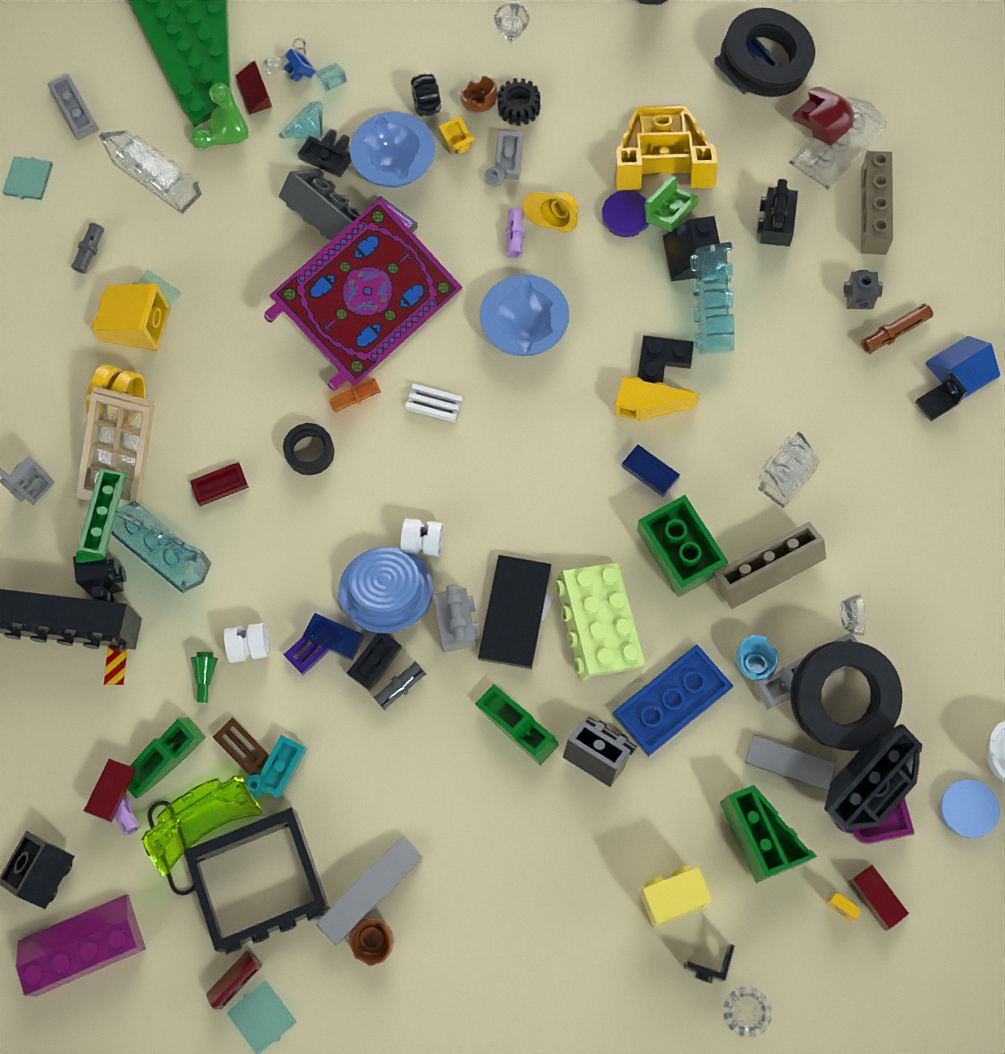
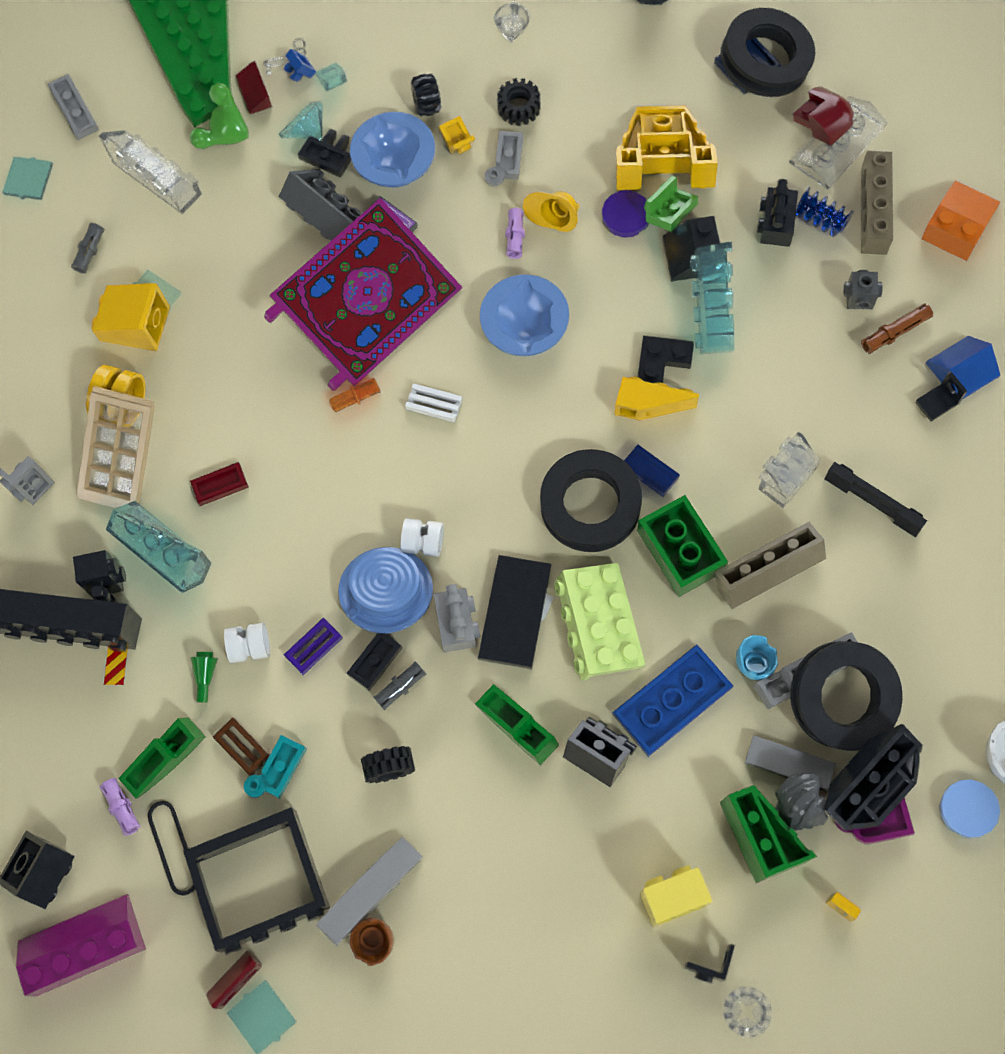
green slope [76,468,127,563] -> none
dark red tile [83,758,137,823] -> none
clear neon green windscreen [141,775,264,877] -> none
black tyre [283,423,335,475] -> none
clear blue tile [302,613,364,661] -> none
dark orange hair [460,76,497,113] -> none
clear hat [840,594,866,636] -> none
dark red slope [849,865,909,931] -> none
none -> black tyre [361,746,415,783]
none -> black tyre [540,449,642,552]
none -> dark grey hair [775,773,828,831]
none -> clear blue piece [796,187,854,237]
none -> black container [824,462,927,538]
none -> orange slope [921,180,1000,261]

